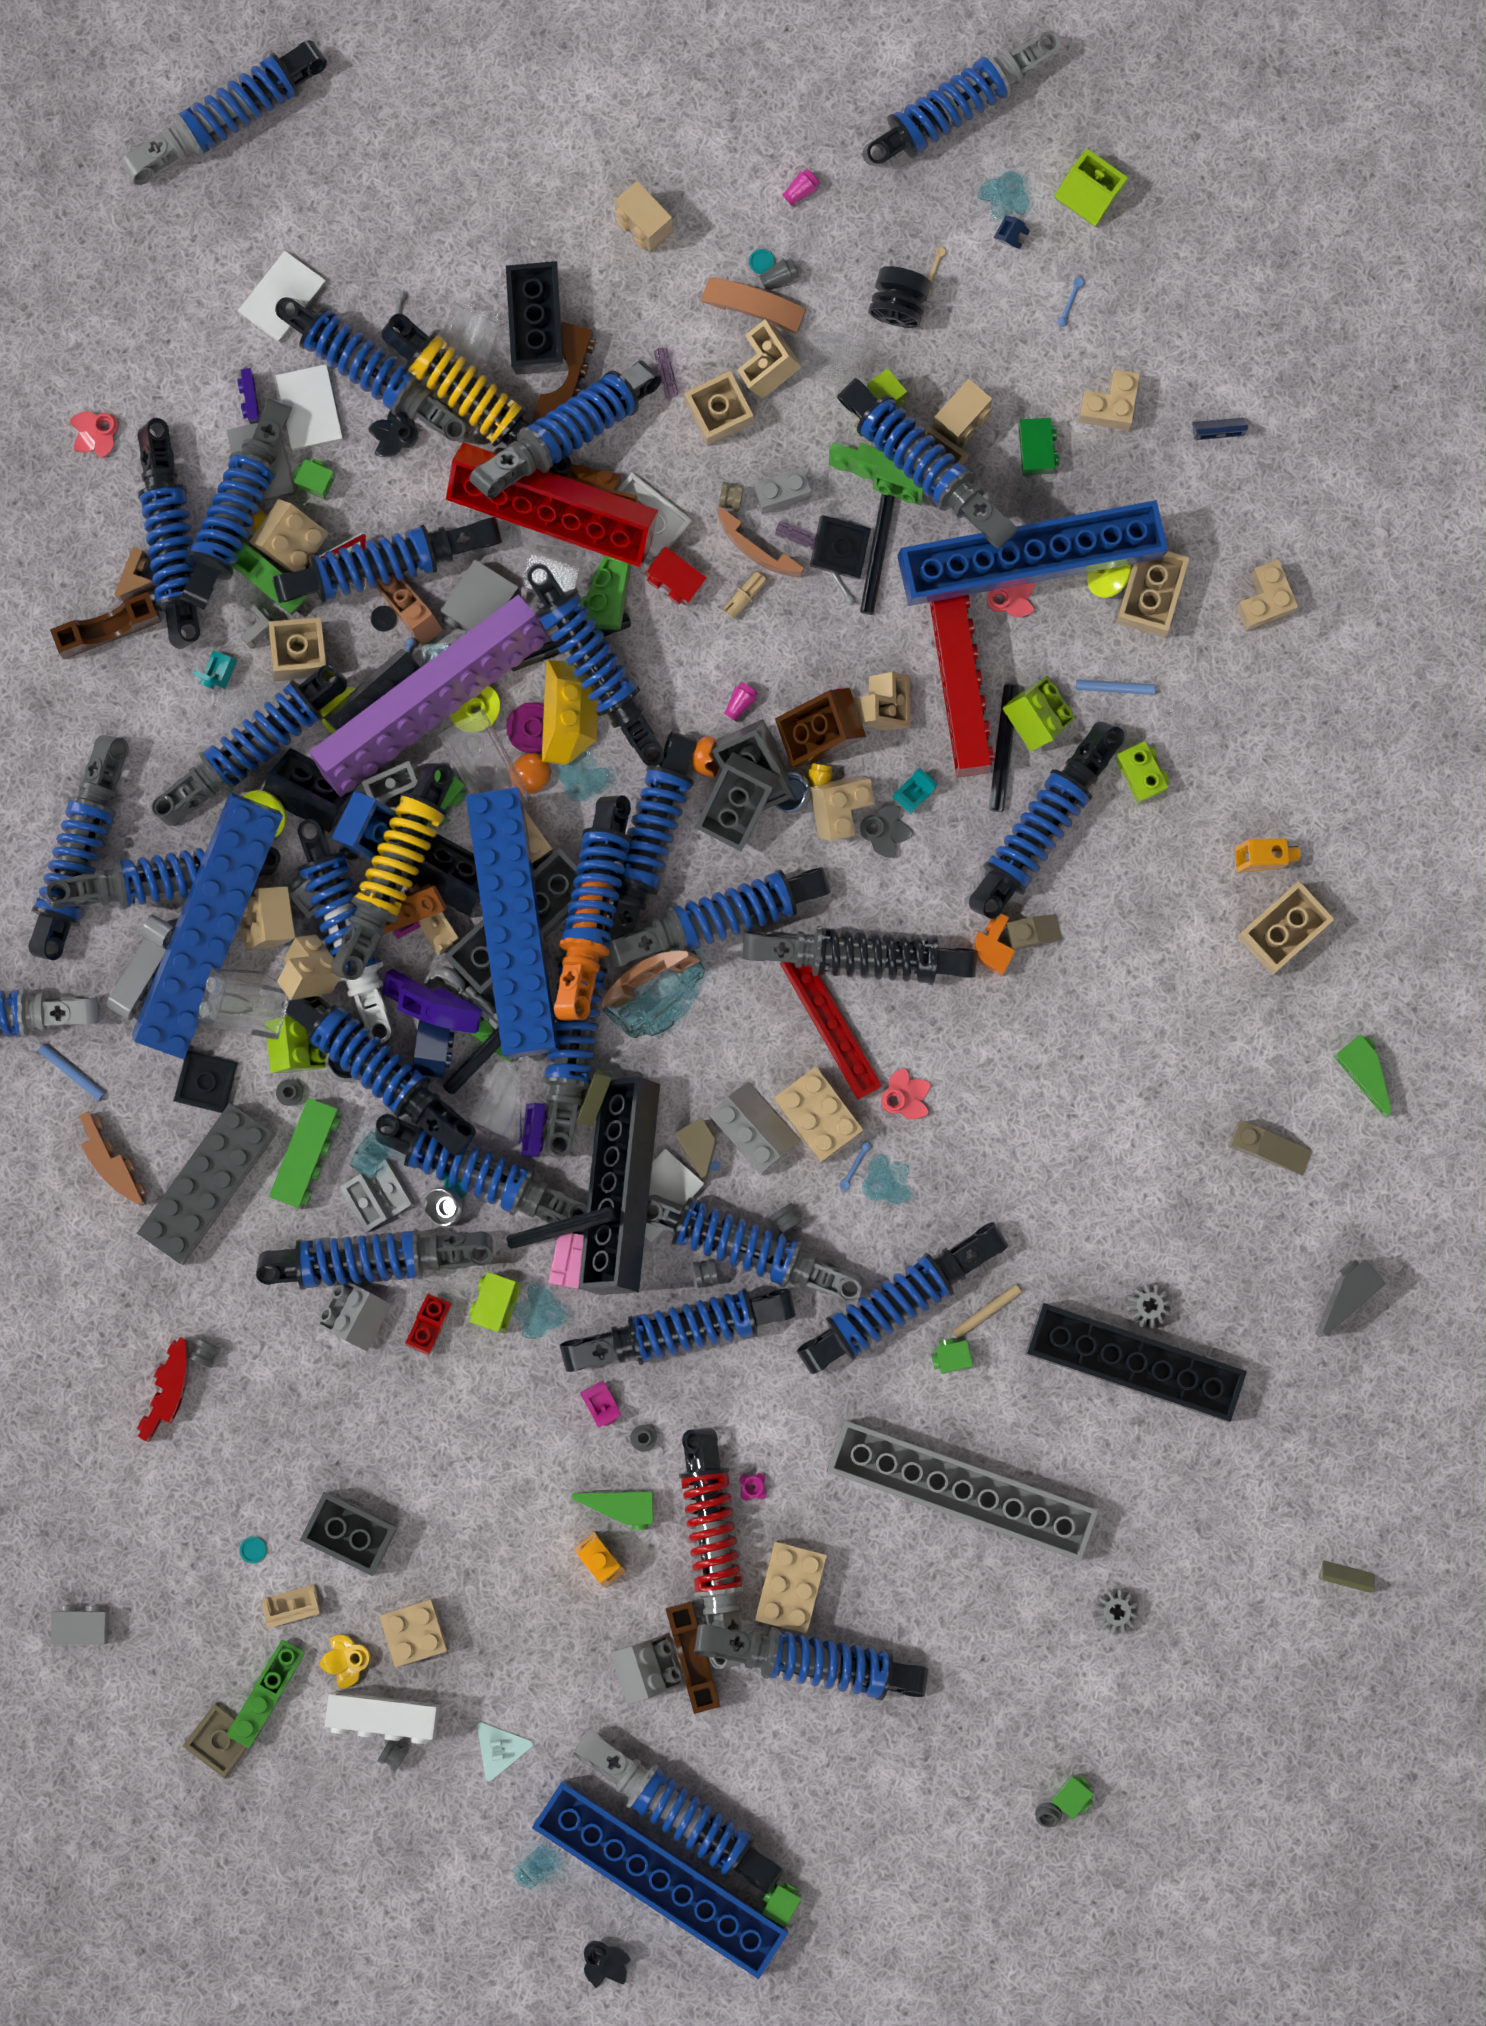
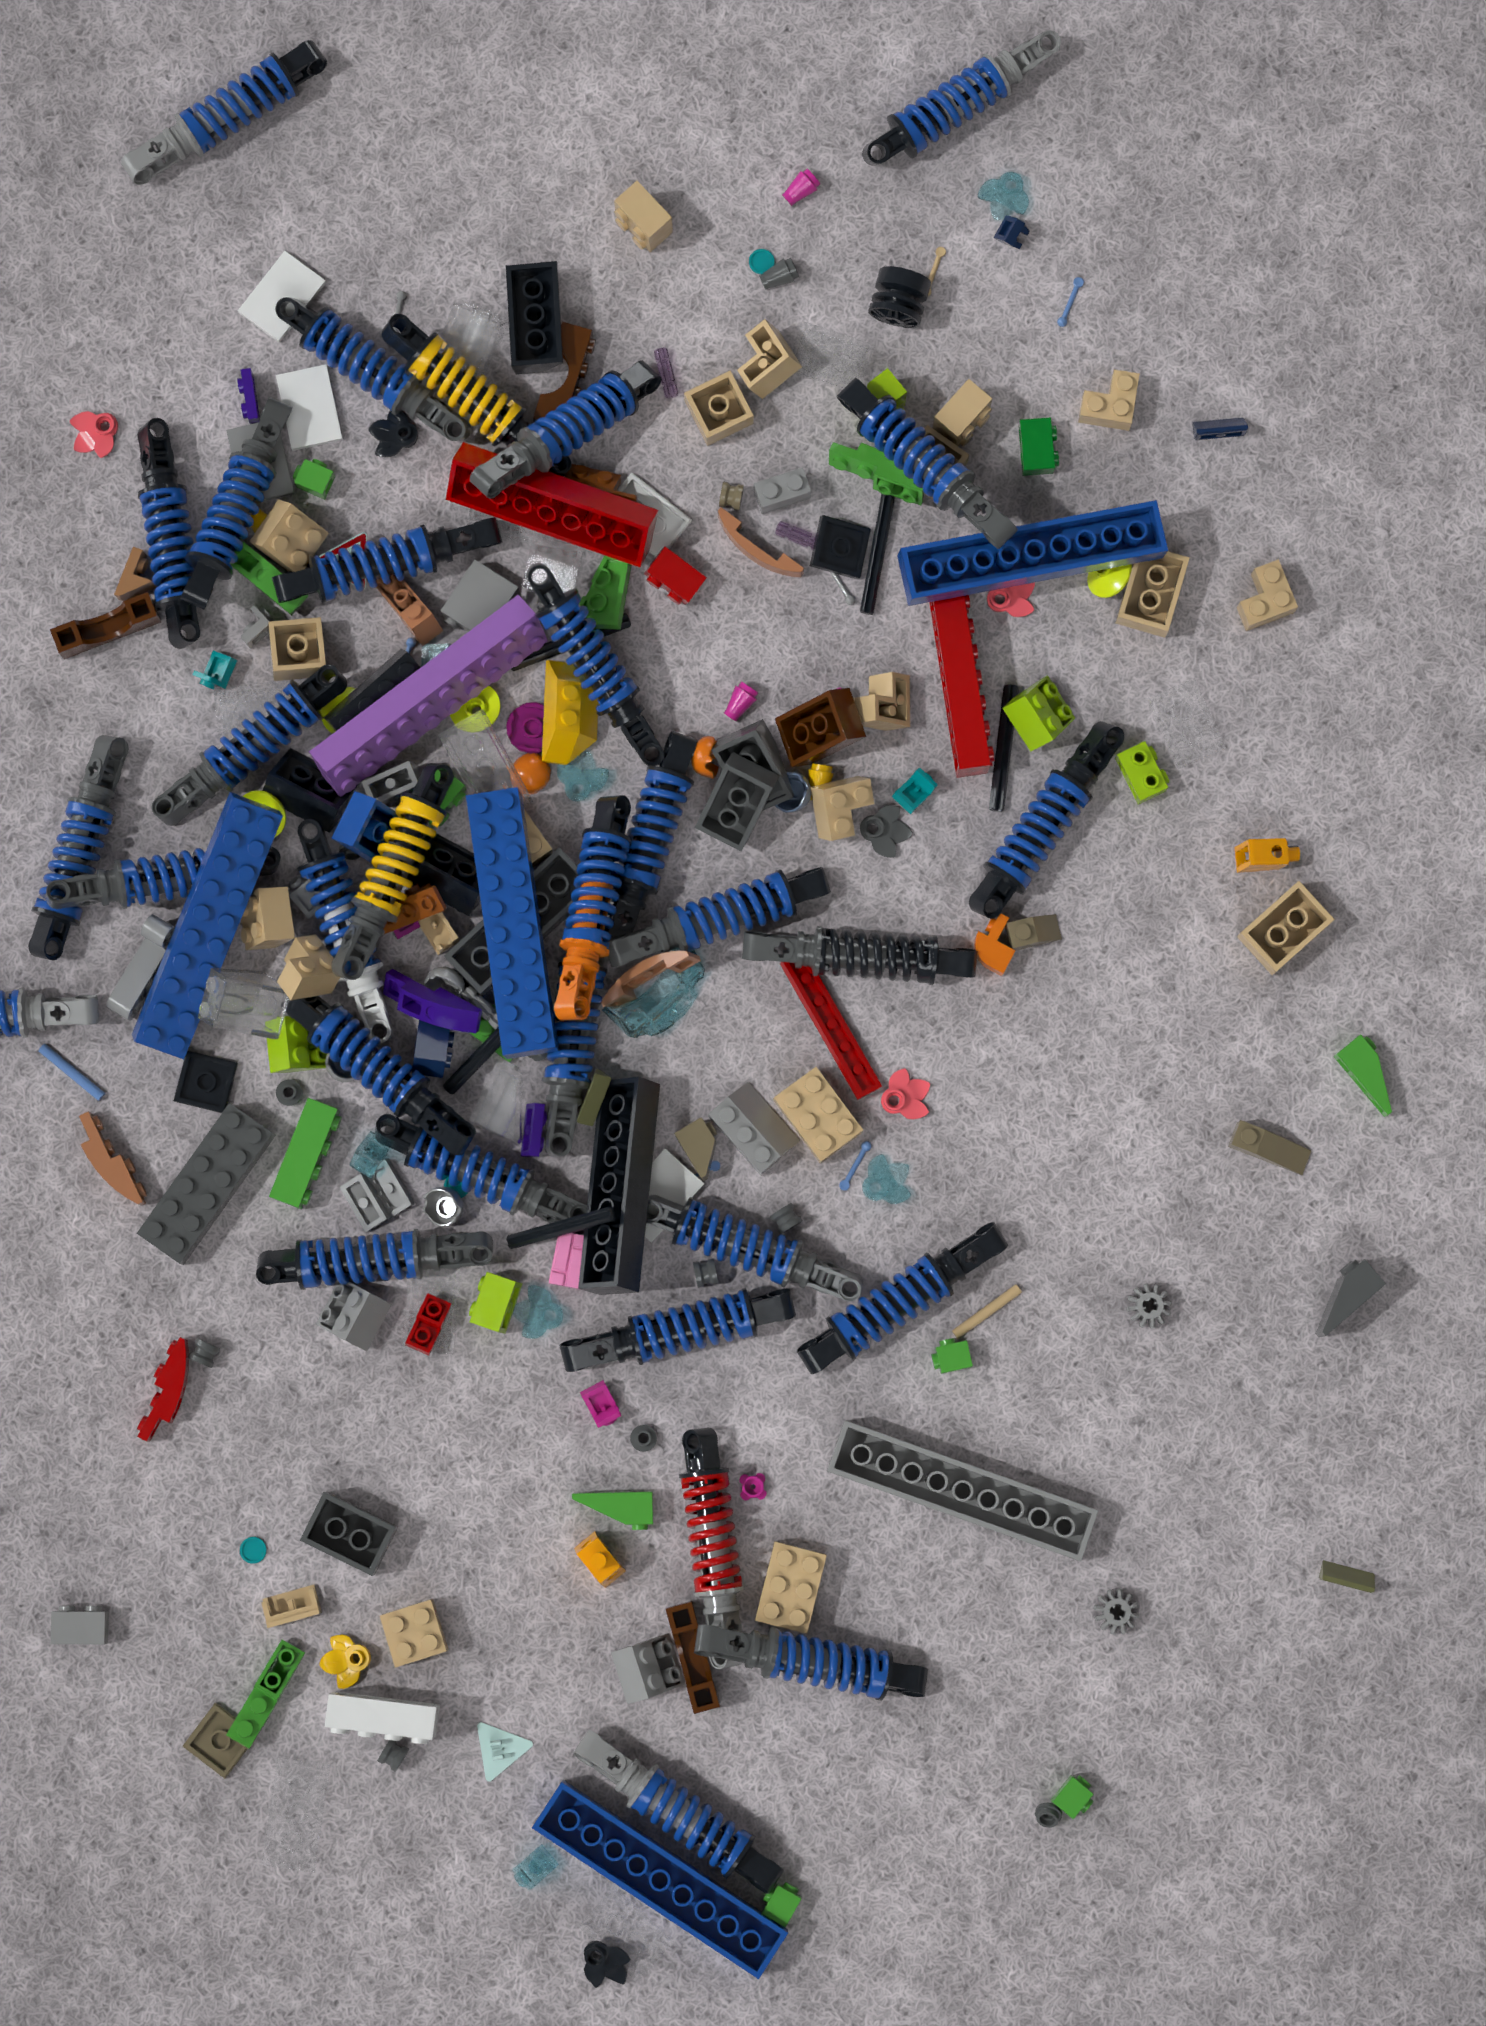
black piece [370,606,397,632] -> none
nougat slope [701,277,806,334] -> none
tan axle [722,572,767,619] -> none
black brick [1025,1303,1247,1422] -> none
lime slope [1054,148,1128,227] -> none
medium blue bar [1076,680,1155,695] -> none

